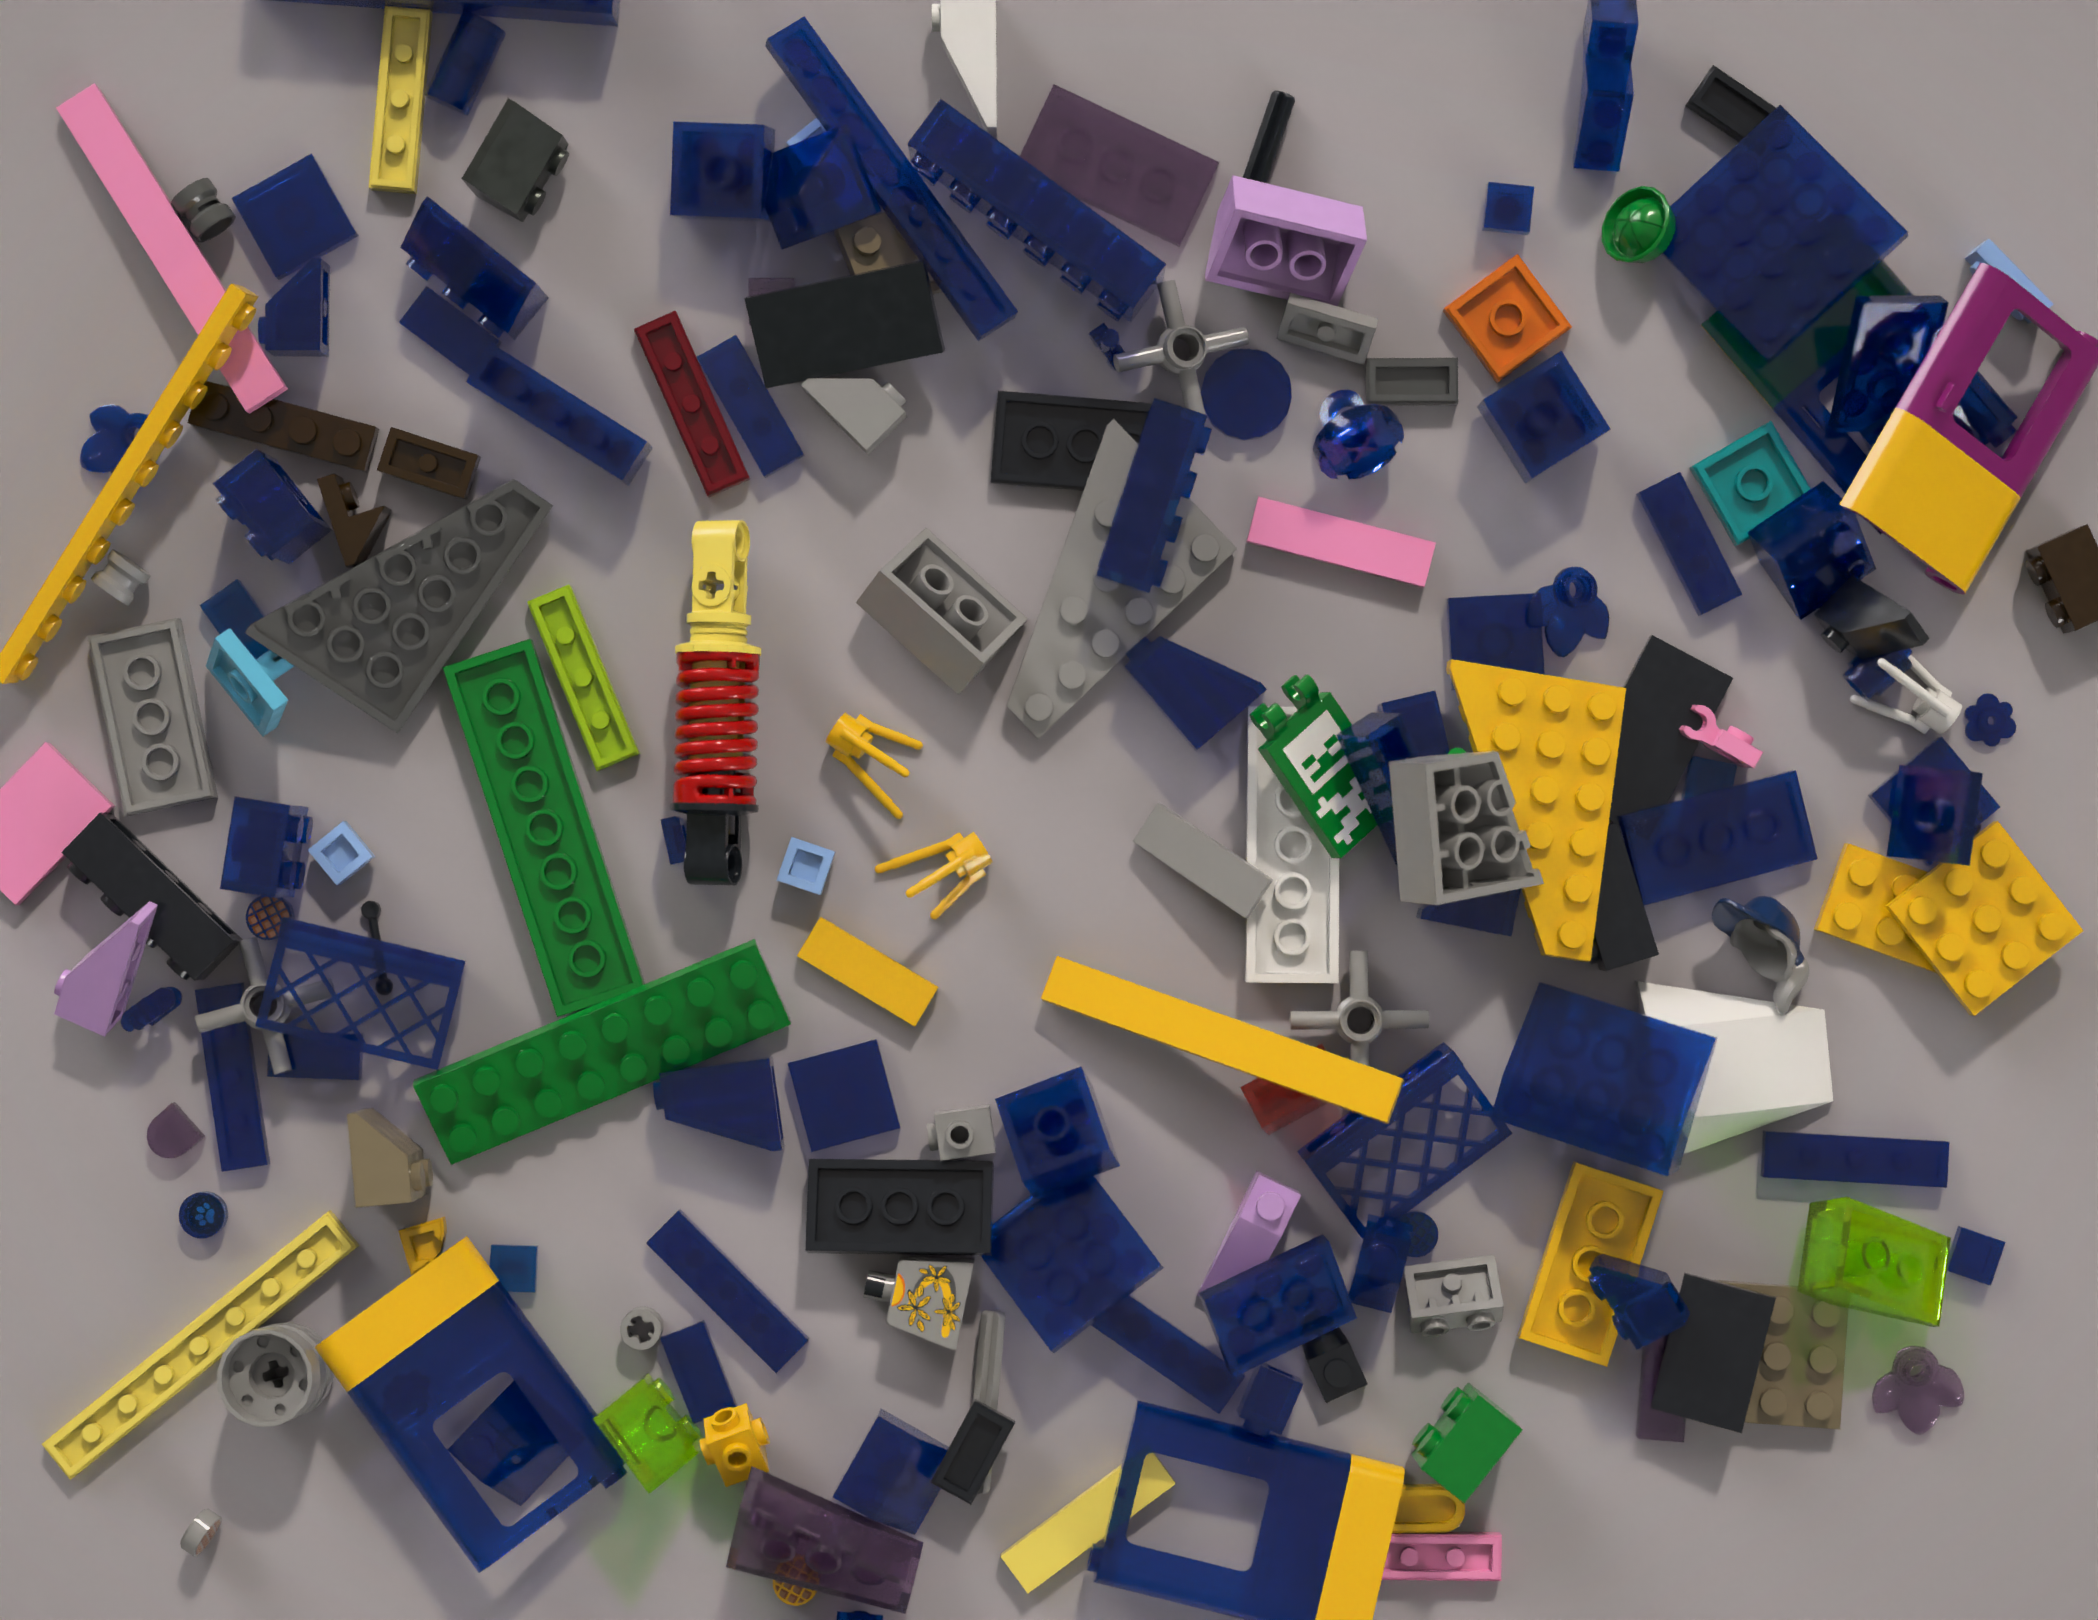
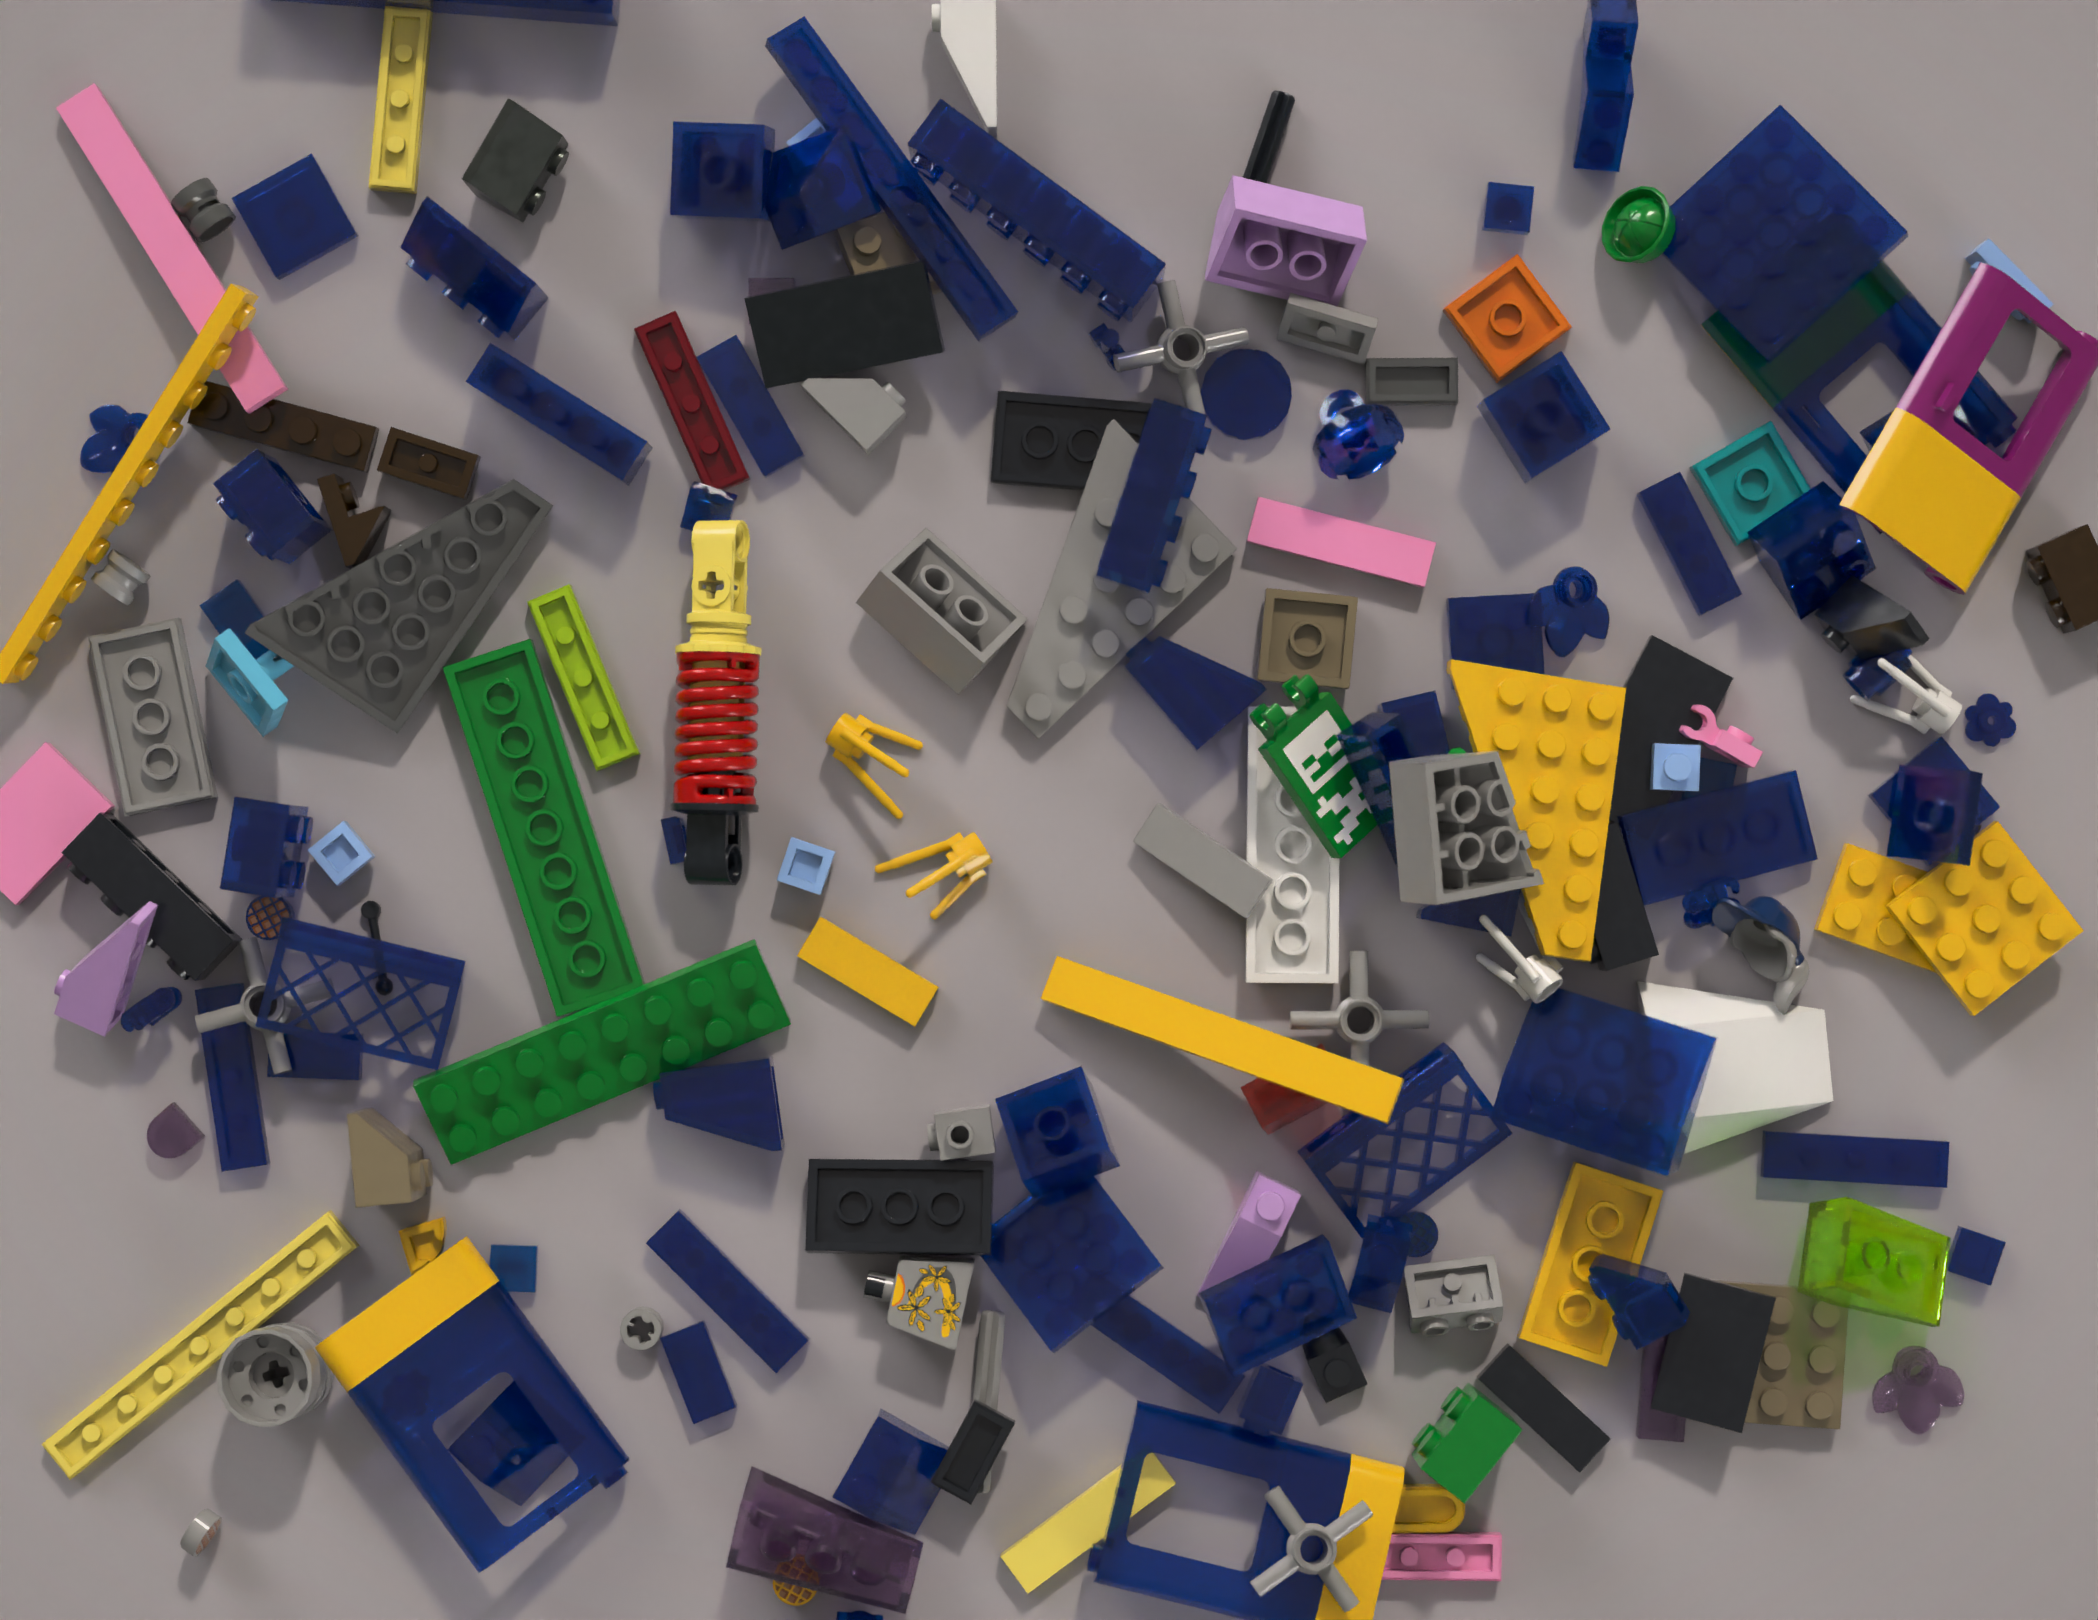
clear blue tile [179,1191,228,1238] -> none
clear blue slope [258,258,330,357] -> none
clear blue tile [399,286,502,379] -> none
clear blue brick [424,11,506,116] -> none
clear neon green slope [593,1373,703,1494] -> none
yellow brick [699,1403,770,1487] -> none
clear blue tile [788,1039,901,1152] -> none
clear purple tile [1015,84,1219,247] -> none
black tile [1685,65,1789,157] -> none
clear blue plate [1828,295,1949,432] -> none
none -> clear blue tile [680,481,738,531]
none -> light grey bar [1249,1485,1374,1613]
none -> dark tan plate [1257,588,1358,689]
none -> white plant [1476,892,1564,1004]
none -> black tile [1477,1343,1611,1472]
none -> light blue plate [1650,743,1701,792]
none -> clear blue piece [1682,877,1740,929]

